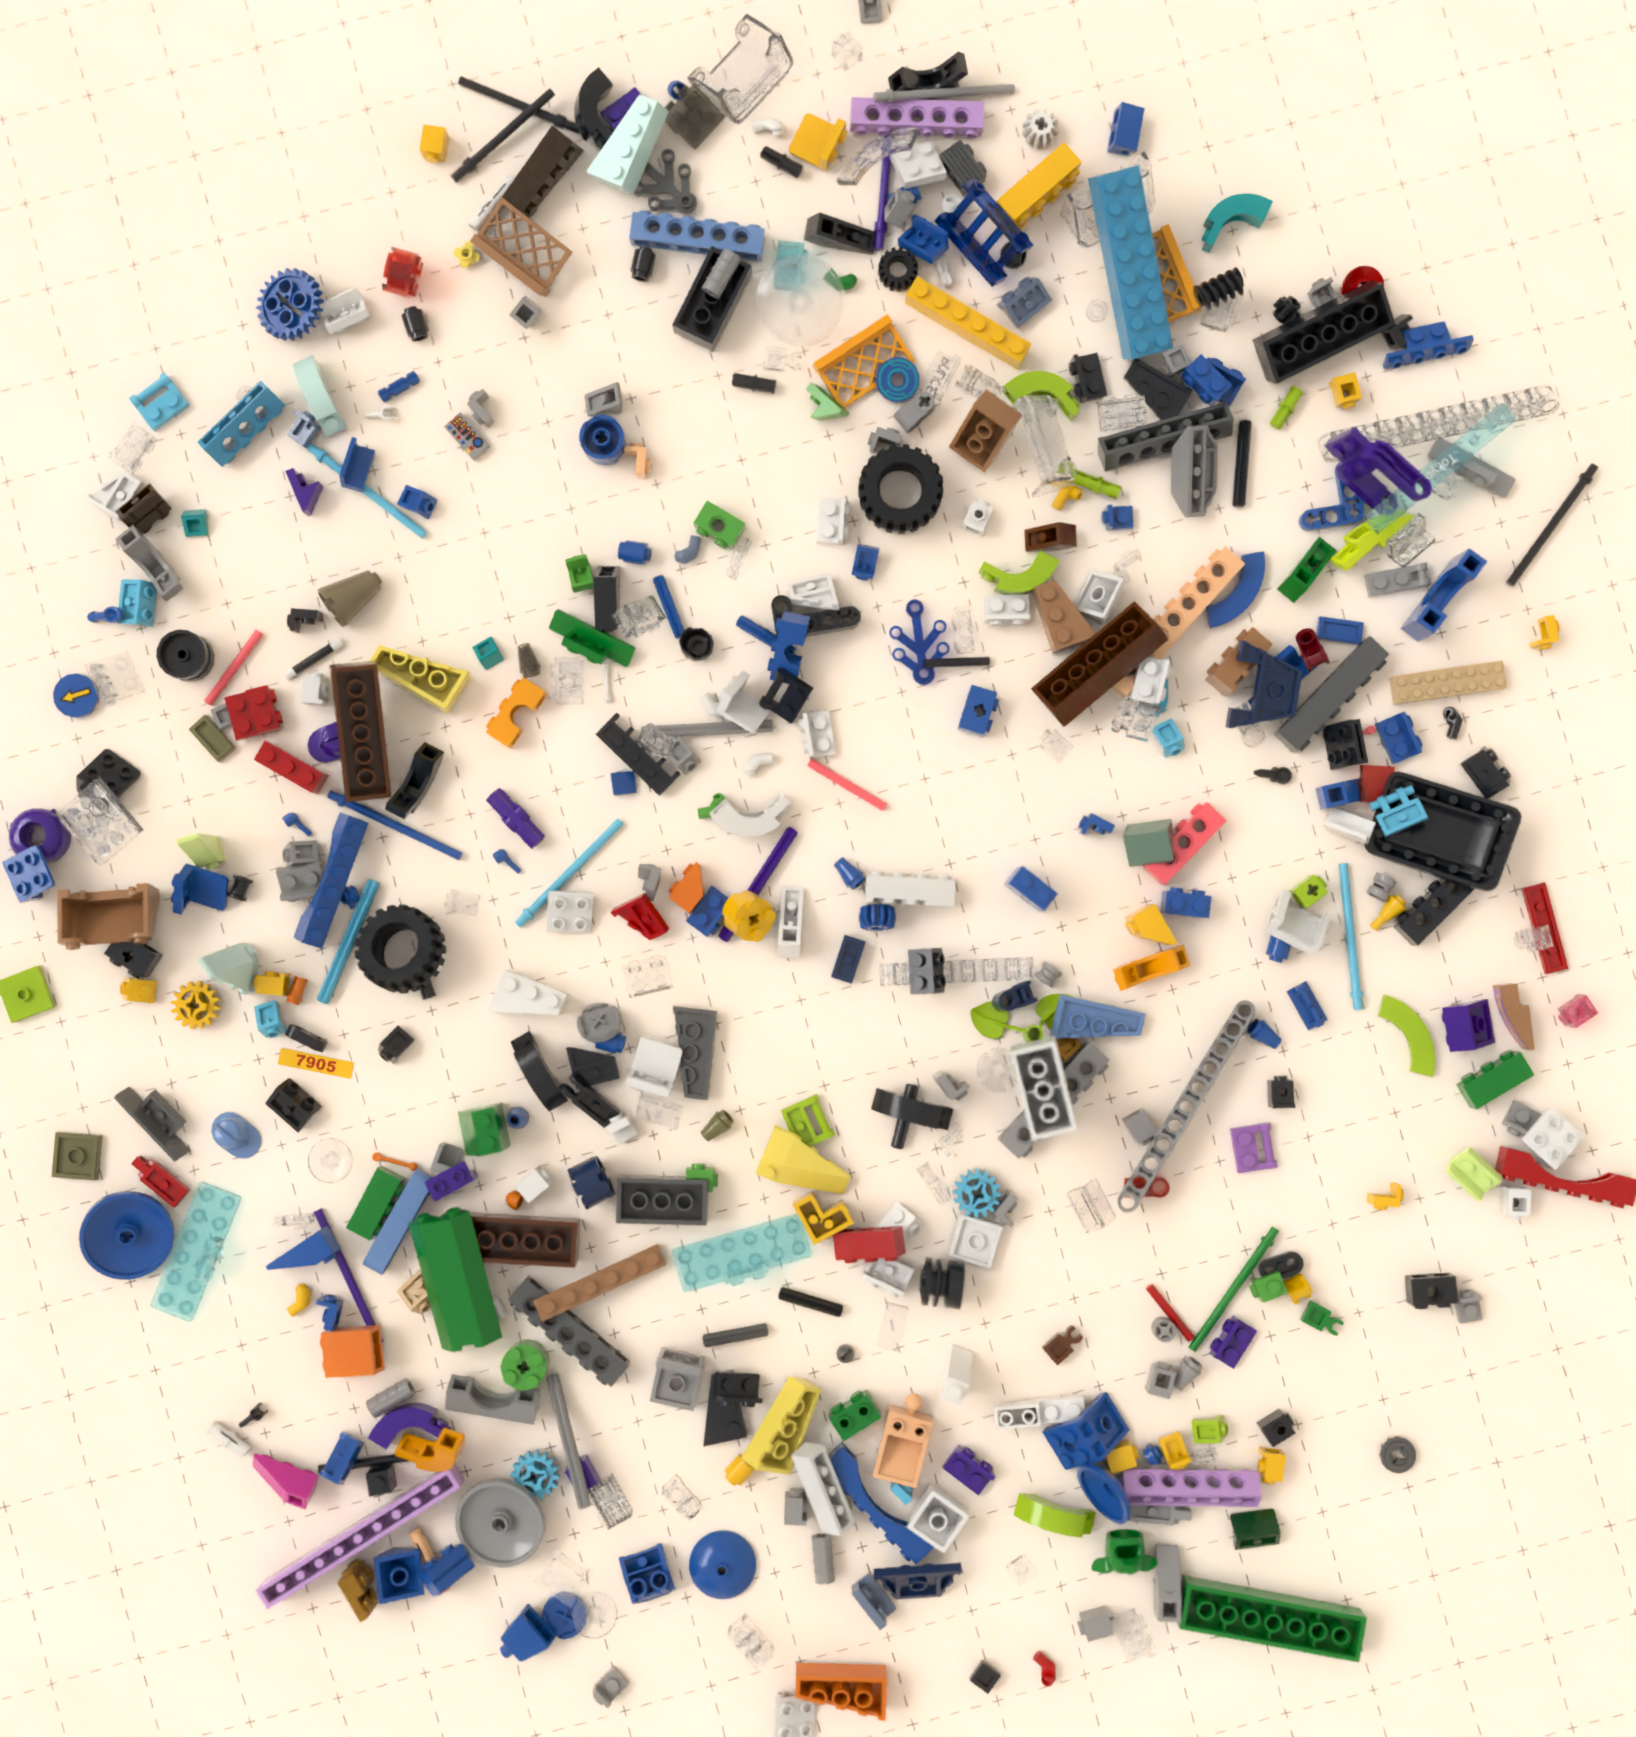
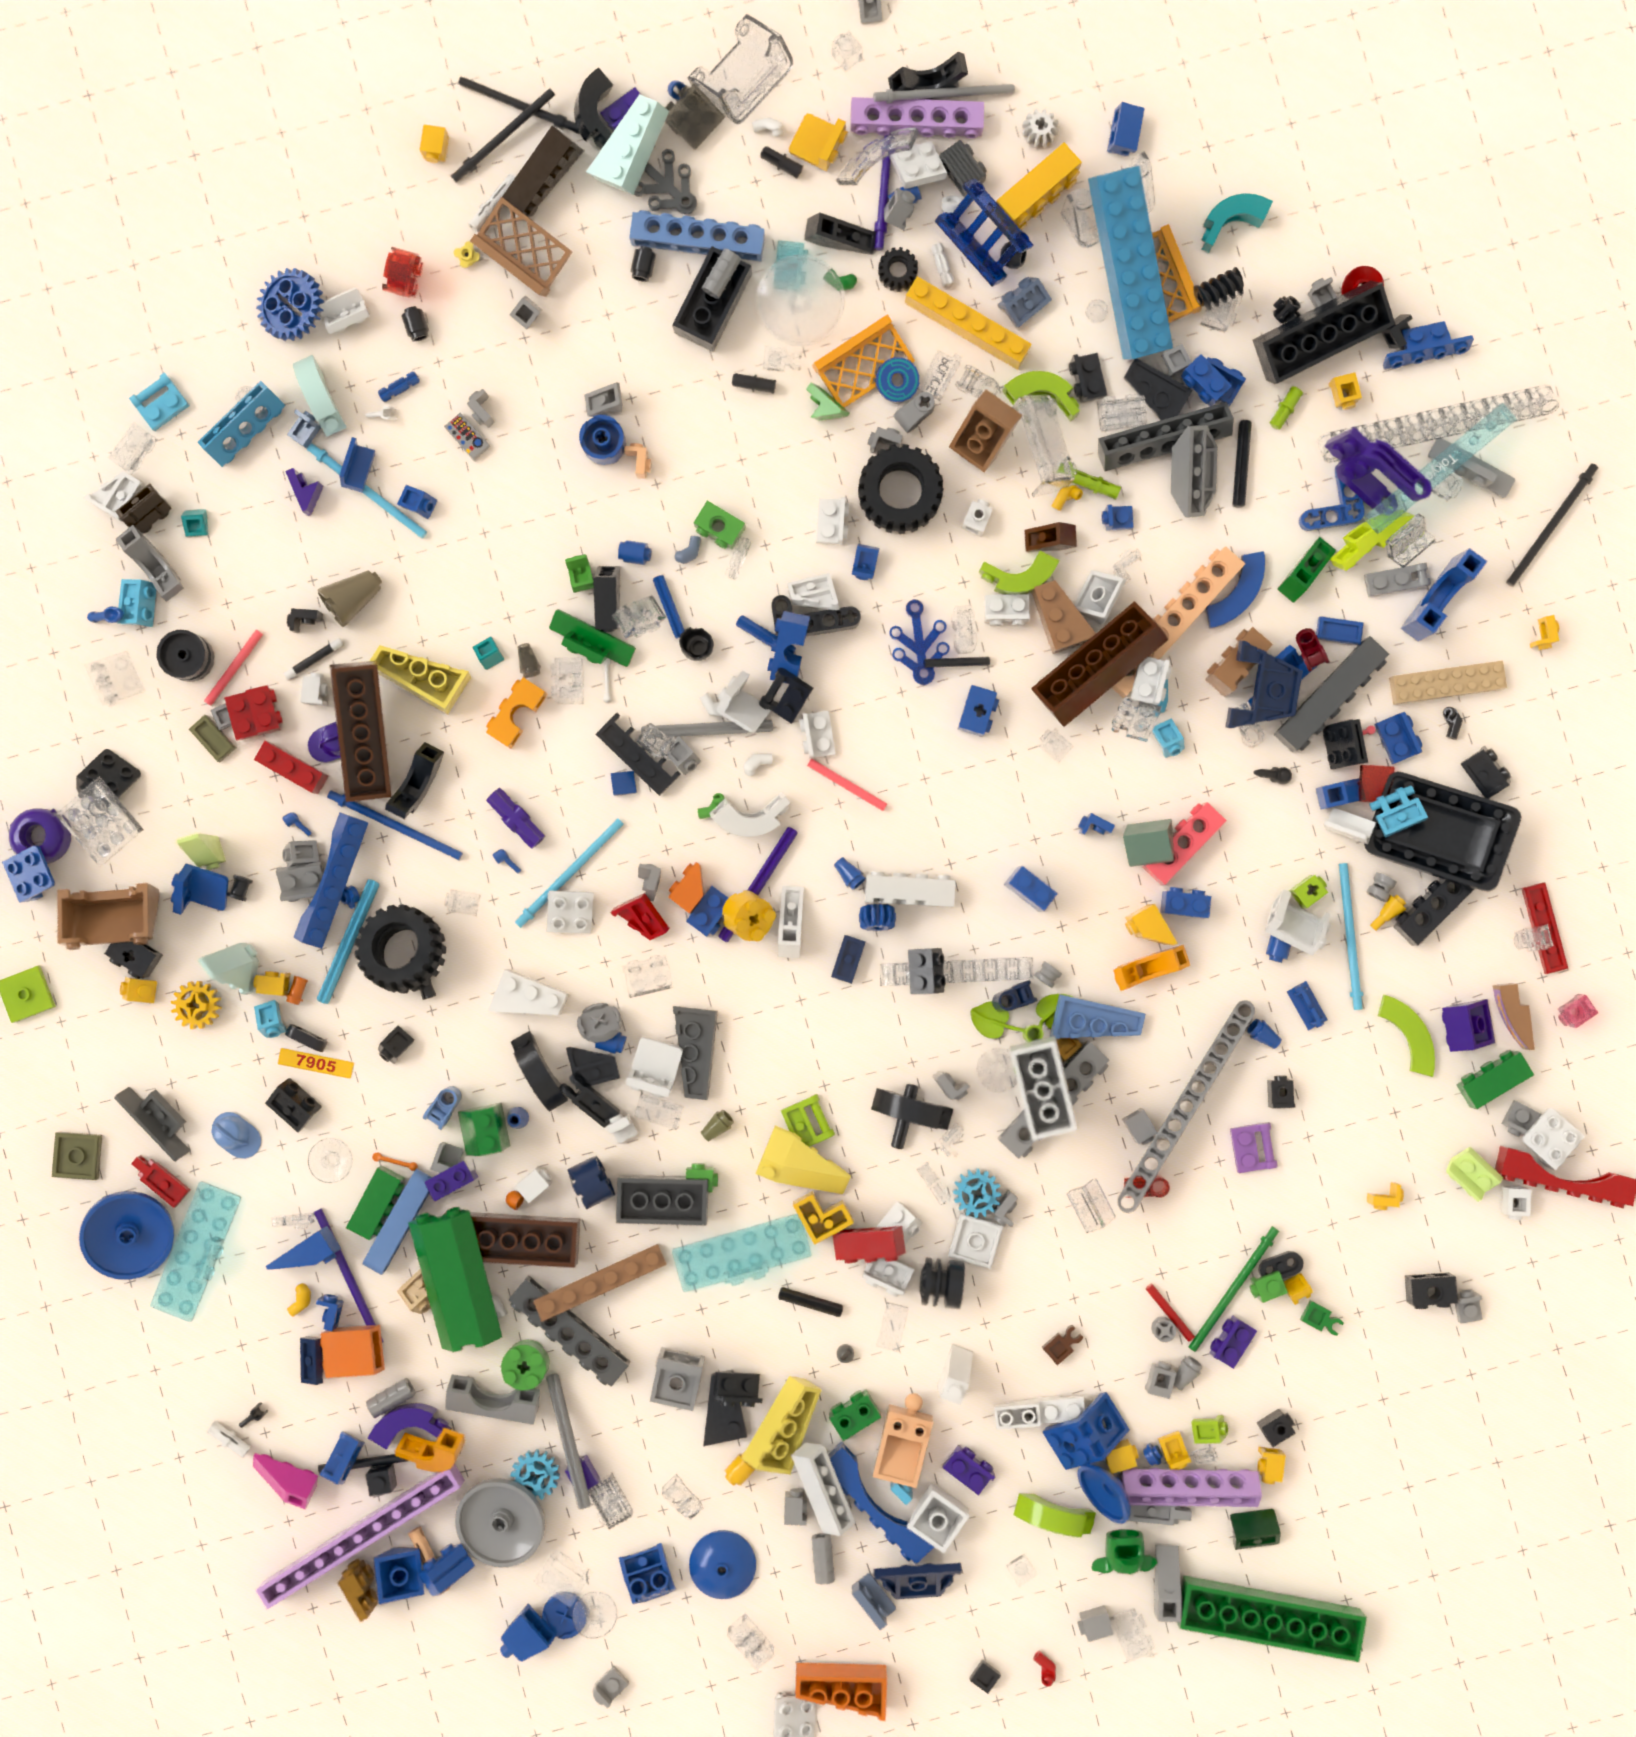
blue tile [53,673,100,718] -> none
dark grey axle [703,1323,769,1347] -> none
blue bracket [897,214,949,264] -> none
dark grey gear [1379,1436,1416,1473] -> none
none -> dark blue plate [300,1336,323,1385]
none -> medium blue piece [422,1086,462,1130]

